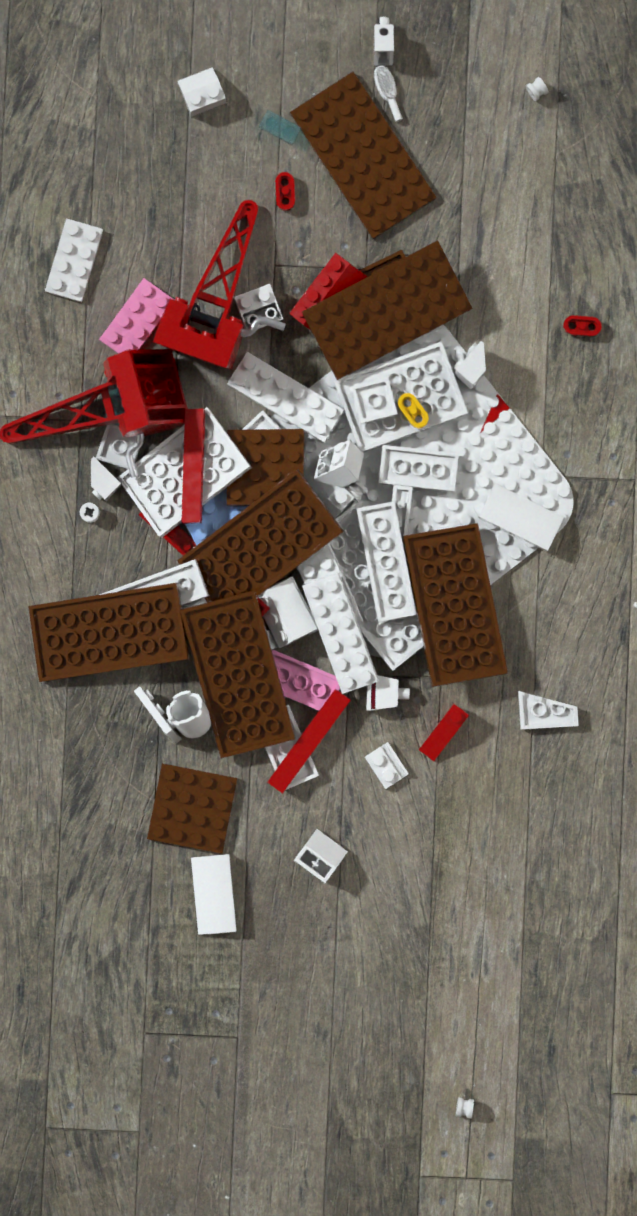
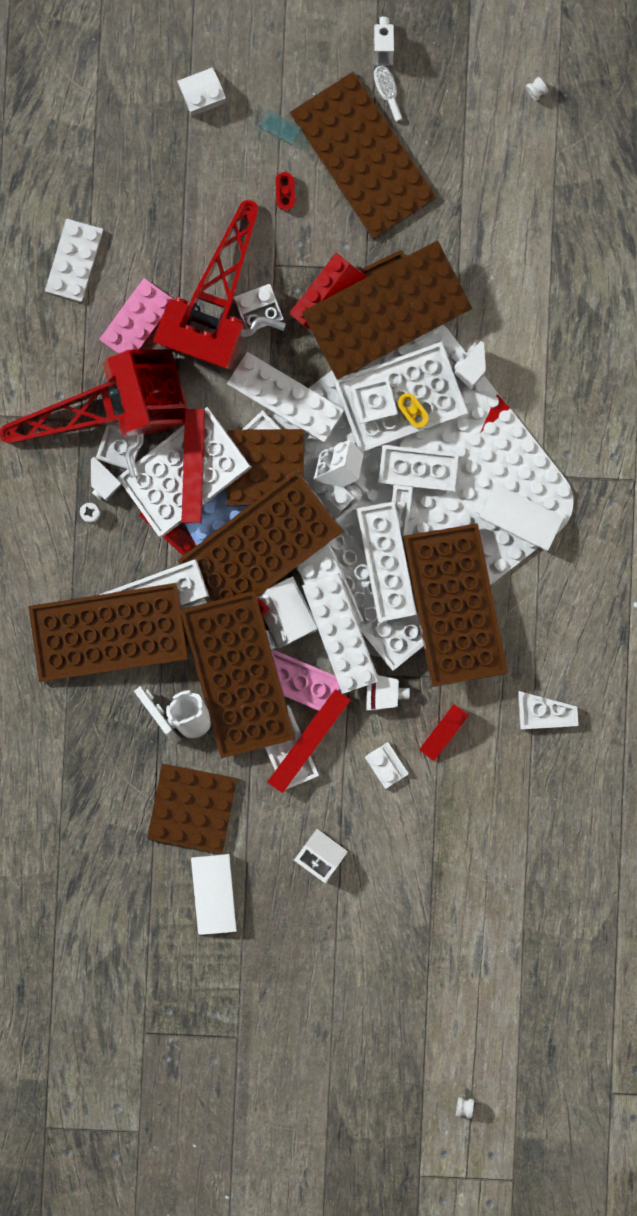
red plate [563,315,602,337] -> none

